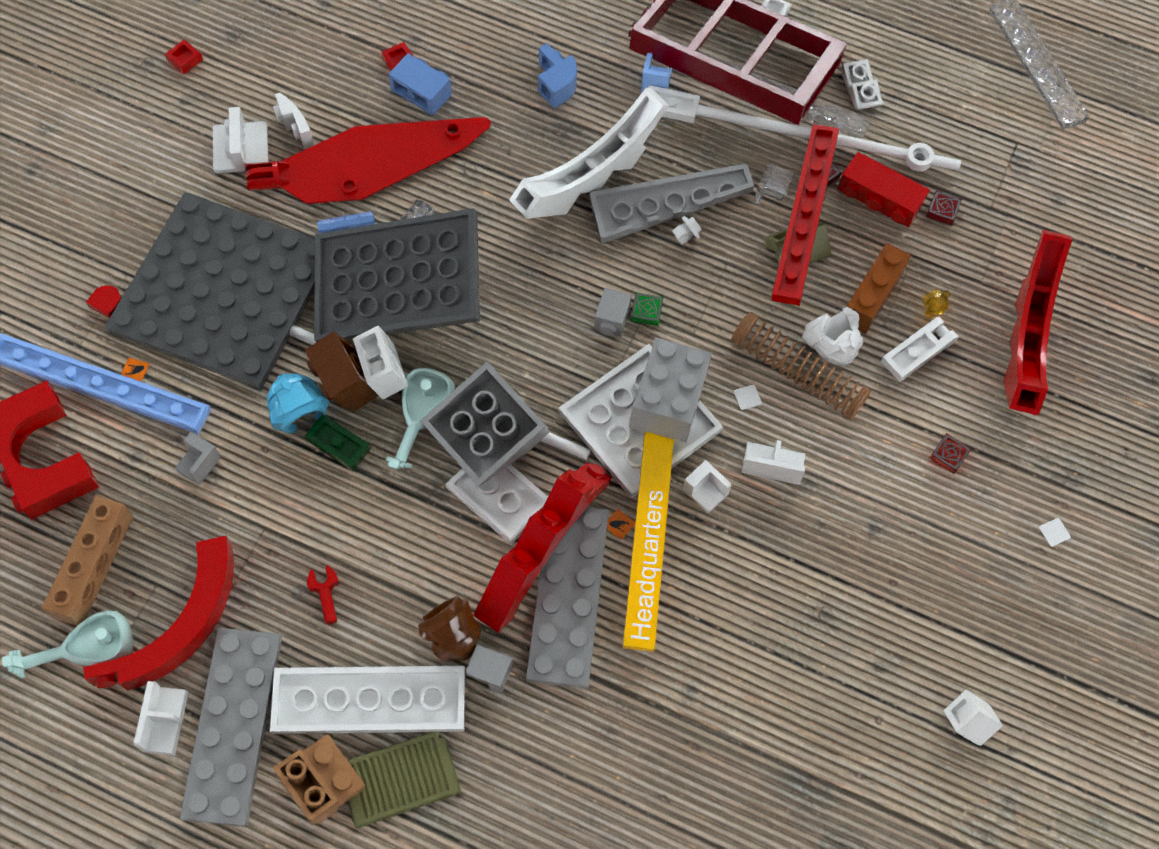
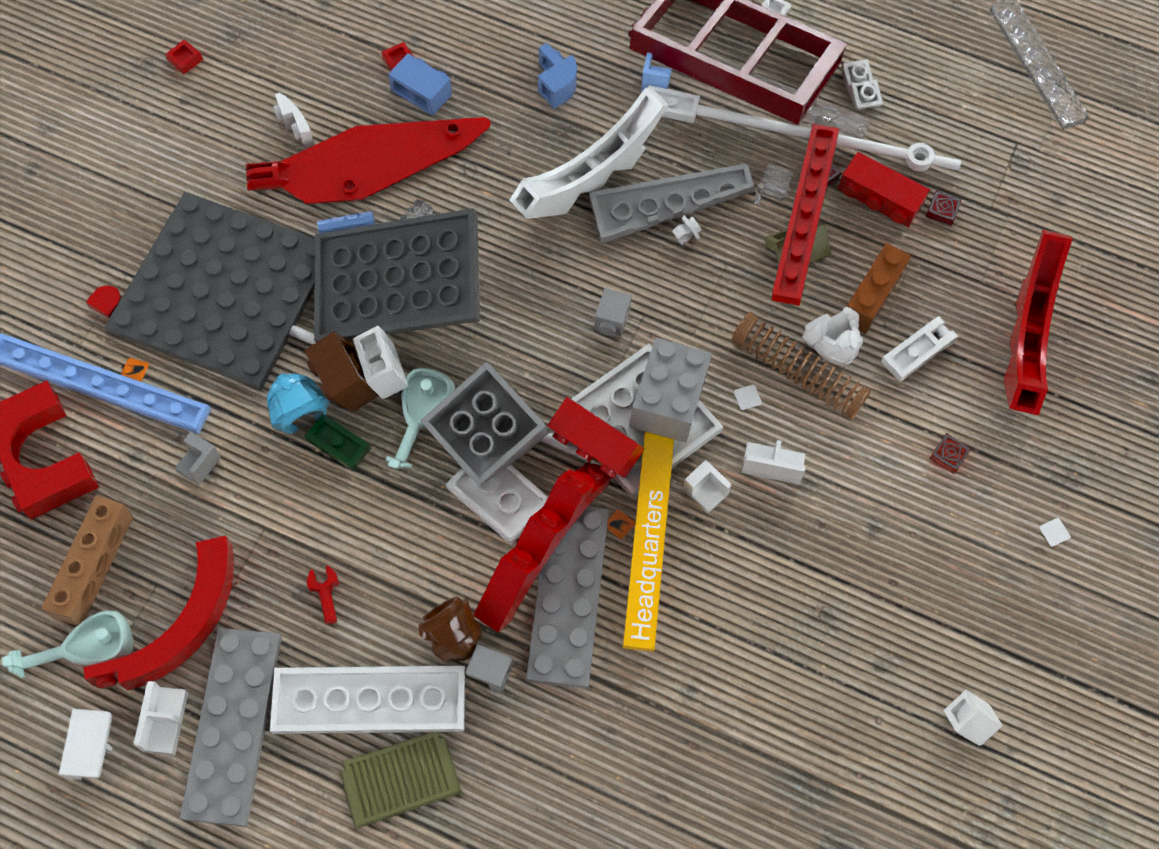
white bracket [213,107,269,173] -> none
medium nougat brick [273,734,365,824] -> none
green tile [631,292,664,326] -> none
clear yellow plate [923,289,951,318] -> none
none -> white panel [59,709,113,781]
none -> red brick [547,396,645,478]

